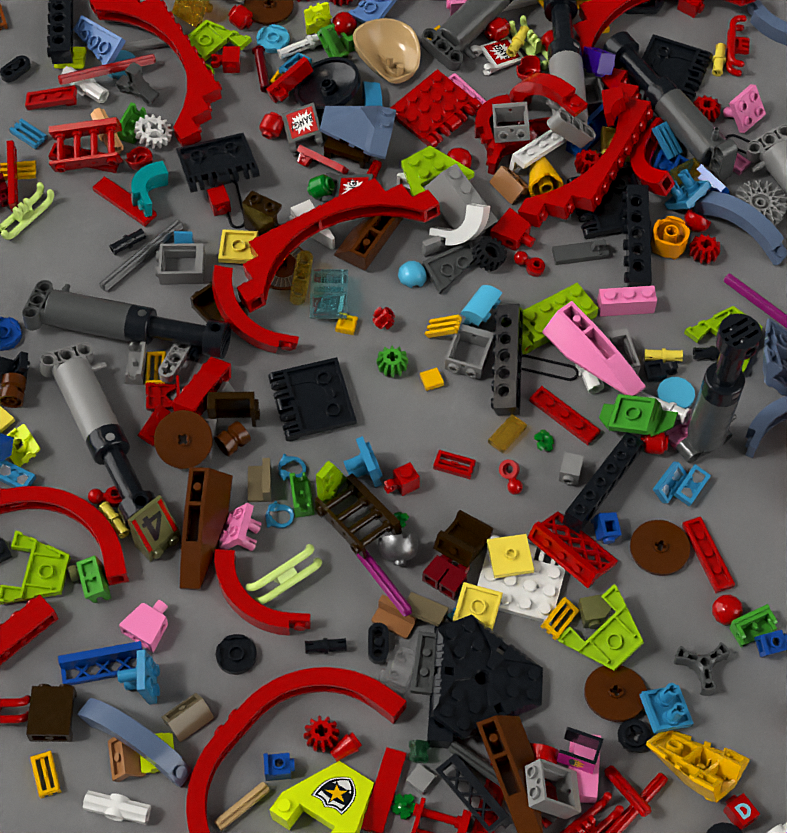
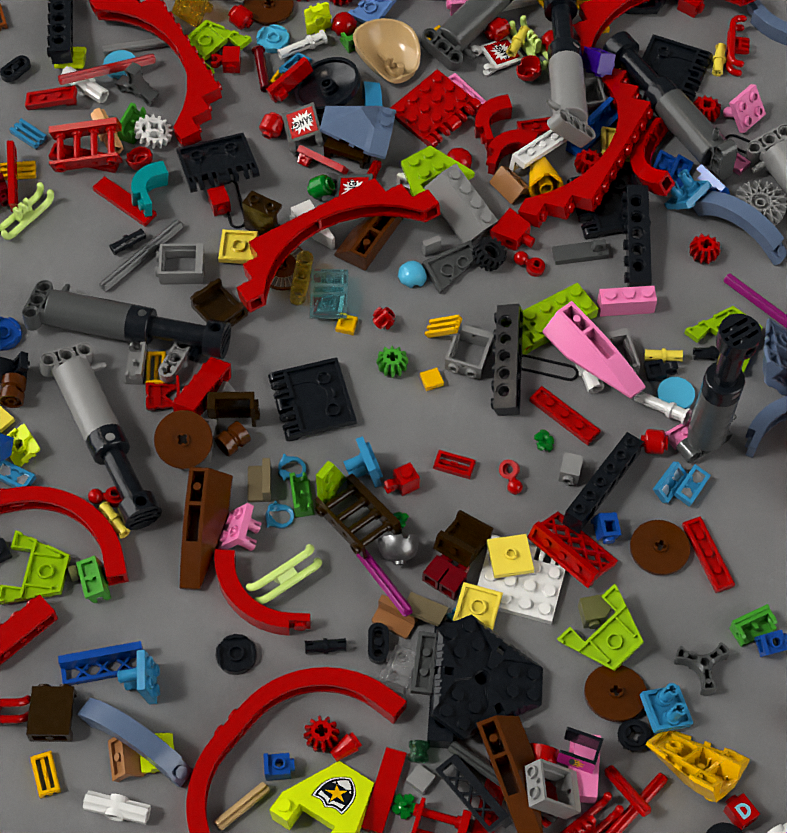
medium blue wing [73,15,126,65] -> none
bright pink torso [119,600,168,652] -> none
olive slope [128,495,181,562] -> none
red plate [137,404,171,446] -> none
dark tan panel [161,693,214,742] -> none
dark azure slope [174,231,194,244] -> none
red arch [212,265,299,353] -> none
bright green hinge [316,23,349,58] -> none
white arch [429,203,490,245] -> none
medium azure brick [460,285,502,326] -> none
clear yellow tile [488,414,527,453] -> none
light grey window [492,102,530,143] -> none
red arch [509,73,588,117] -> none
yellow tile [540,597,580,640] -> none
bright green piece [599,394,678,436] -> none
red arch [601,86,629,127] -> none
light orange brick [651,216,690,259] -> none
dark azure tile [652,121,683,160] -> none
clear yellow tile [669,157,701,186] -> none
red hair [684,209,711,233] -> none
red hair [712,595,744,625] -> none

